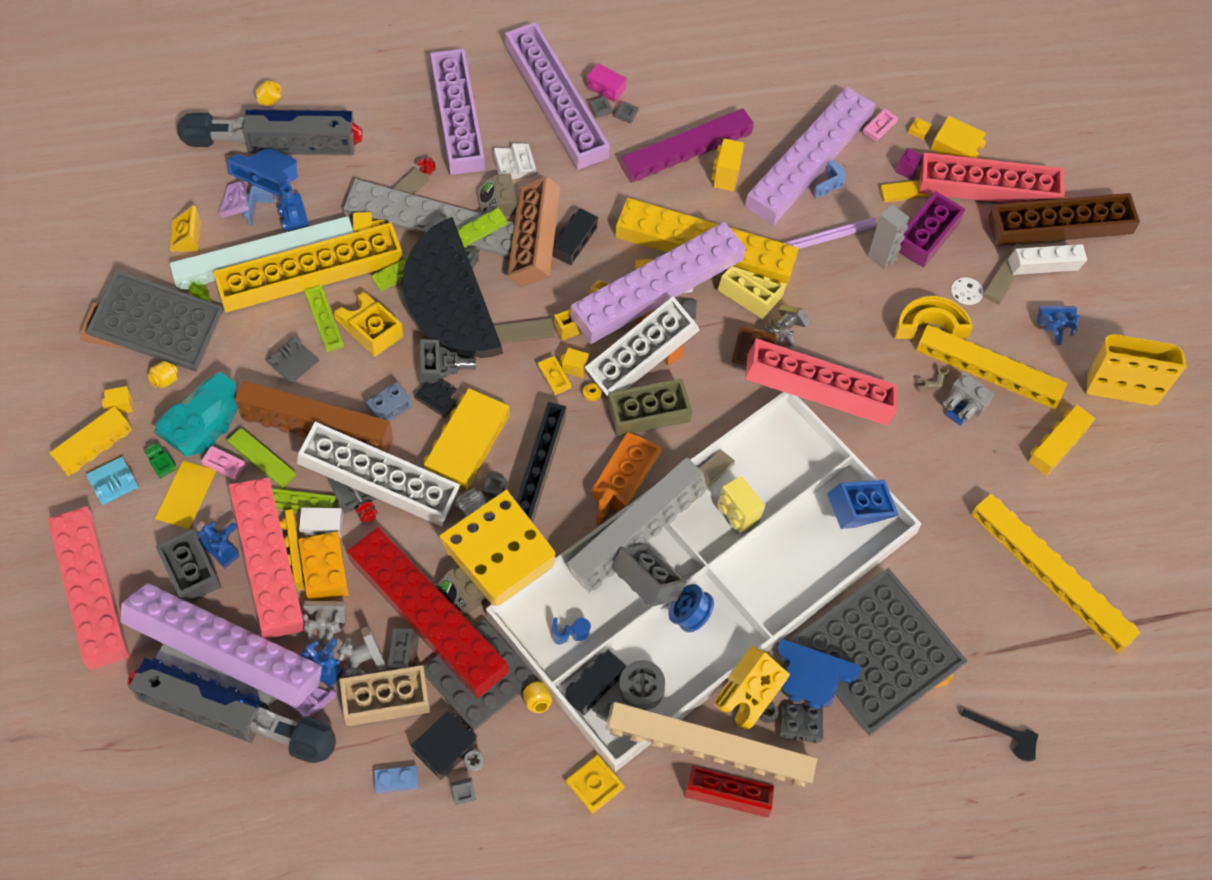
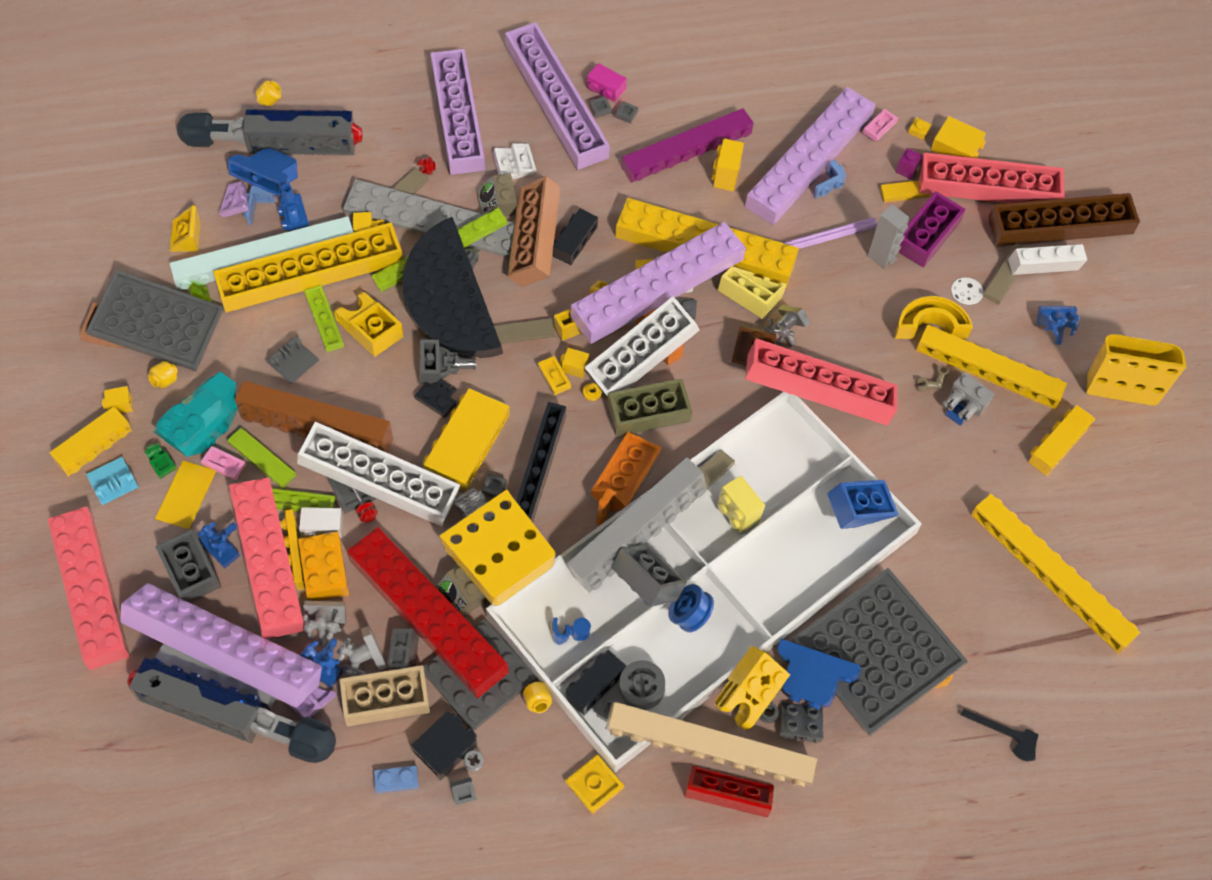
sand blue brick [366,382,412,421] -> none

